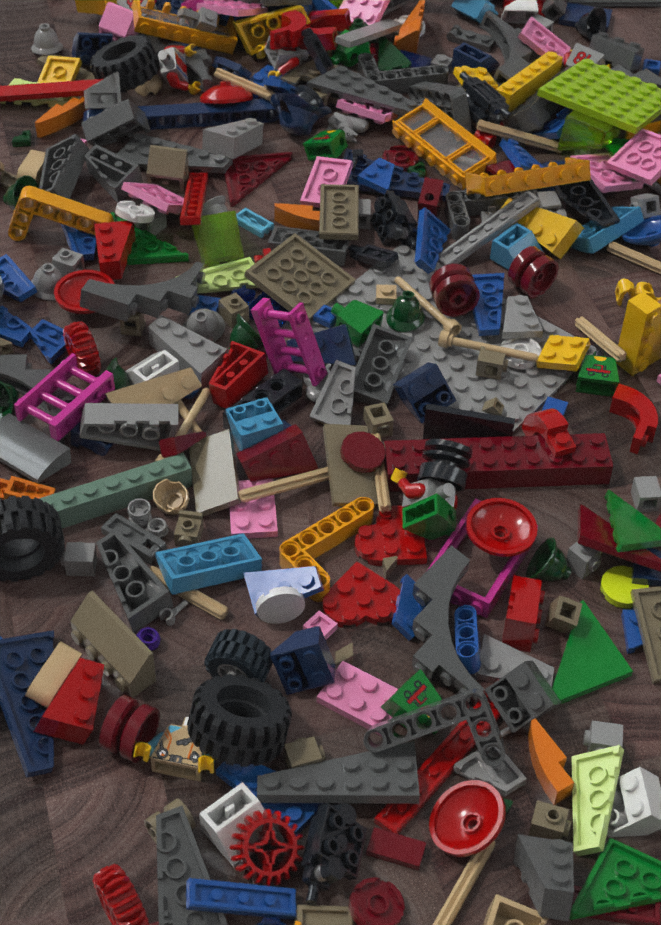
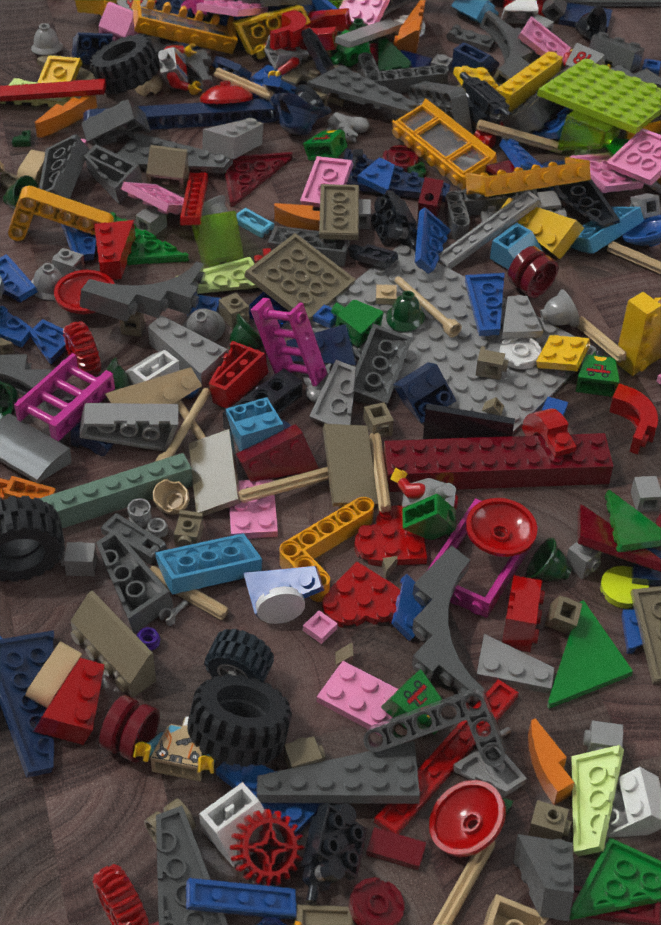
light grey wing [84,72,121,109] -> none
white tile [115,201,155,223] -> none
dark red slope [159,431,206,458] -> none
light grey tile [177,8,200,28] -> none
light grey brick [193,7,218,33] -> none
clear blue piece [232,285,256,305] -> none
dark blue slope [270,625,335,695] -> none
bright pink plate [336,99,398,124] -> none
dark red tile [340,431,386,473] -> none
black wheel [417,439,473,492] -> none
dark red wheel [429,263,480,317] -> none
tan piece [438,330,538,362] -> none
blue beam [454,605,481,674] -> none
dark grey slope [485,660,561,733] -> none
yellow leg [615,278,655,306] -> none
none -> light grey hat [540,289,580,327]

